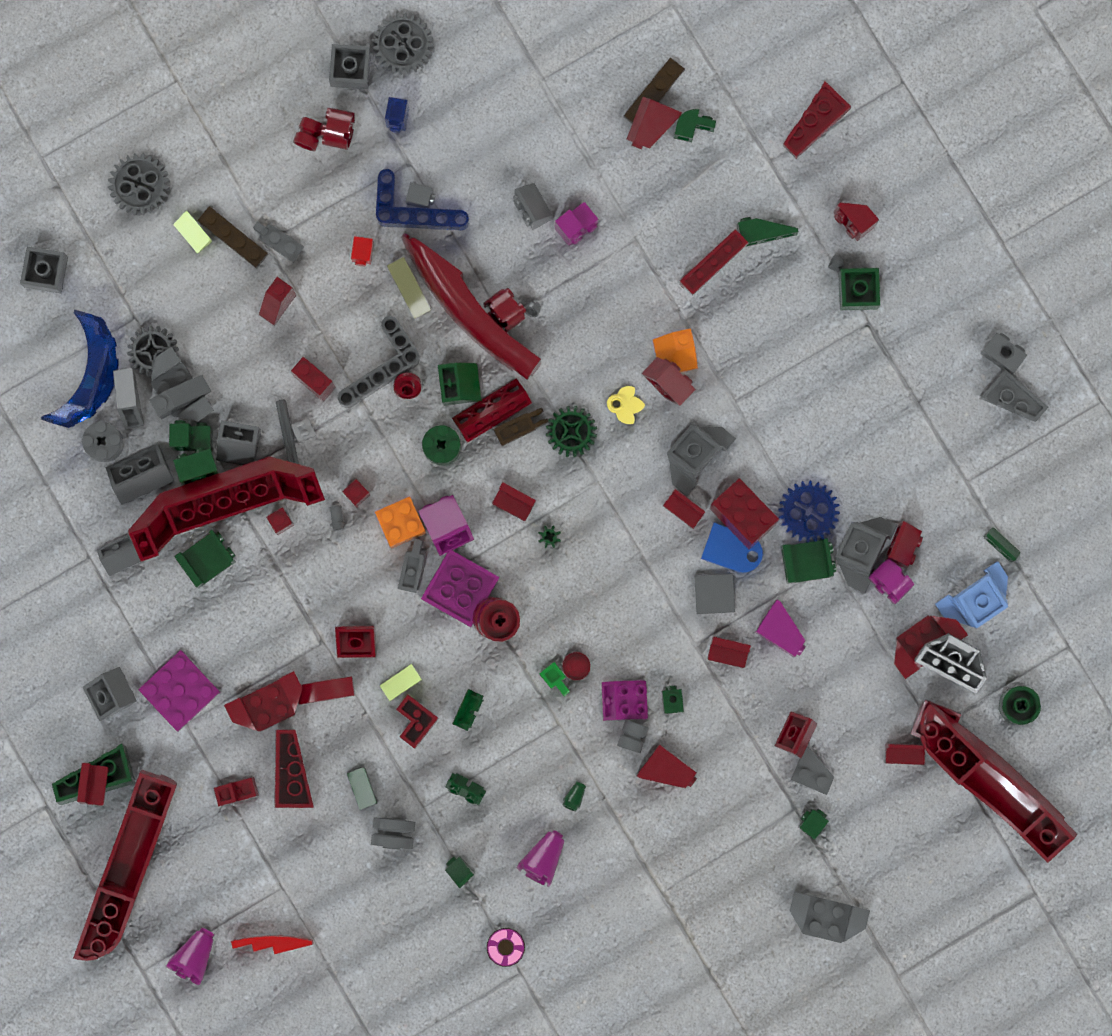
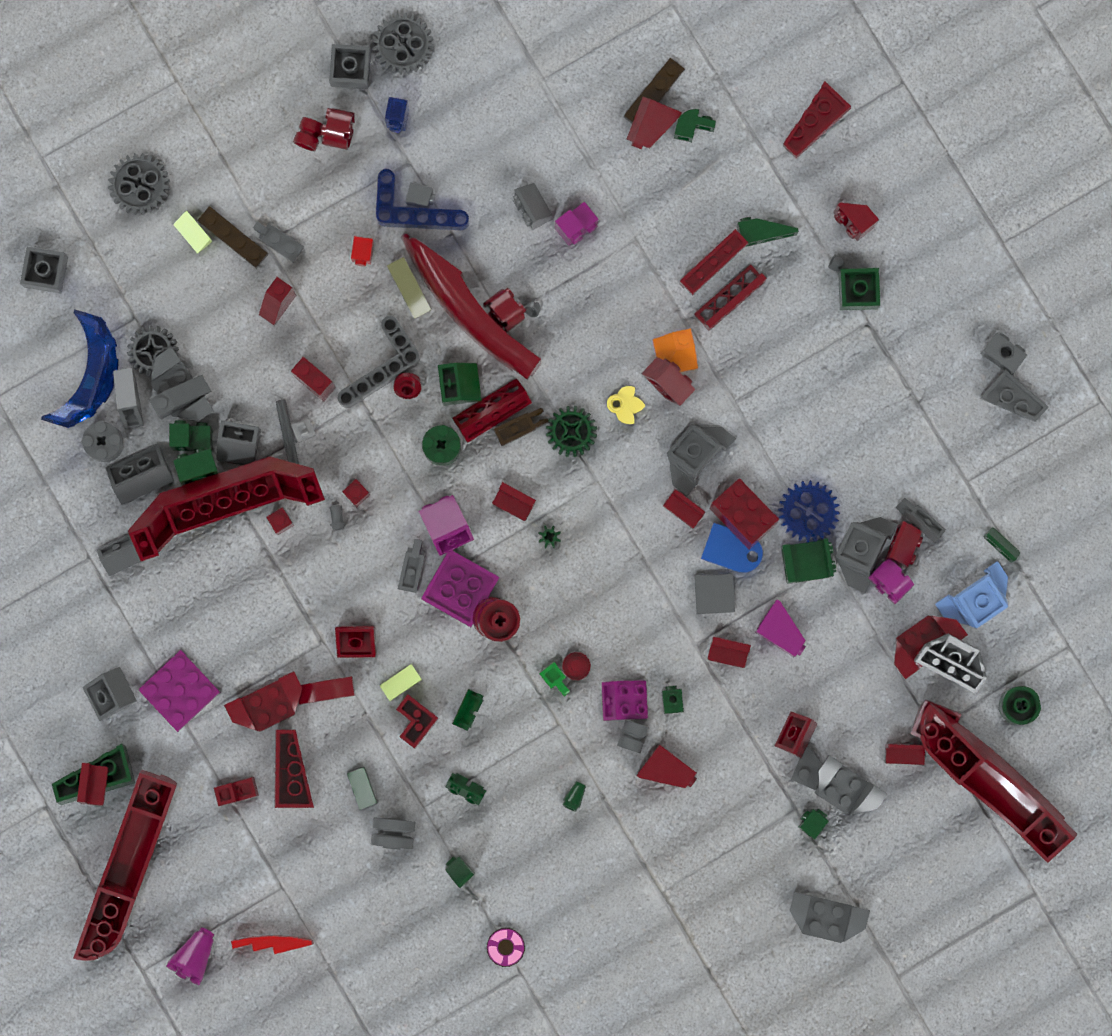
dark green panel [174,530,236,589] -> none
orange brick [375,496,426,549] -> none
magenta cone [516,830,565,887] -> none
none -> dark red fence [694,264,767,331]
none -> dark grey piece [815,755,887,814]
none -> dark grey hinge [896,498,946,543]

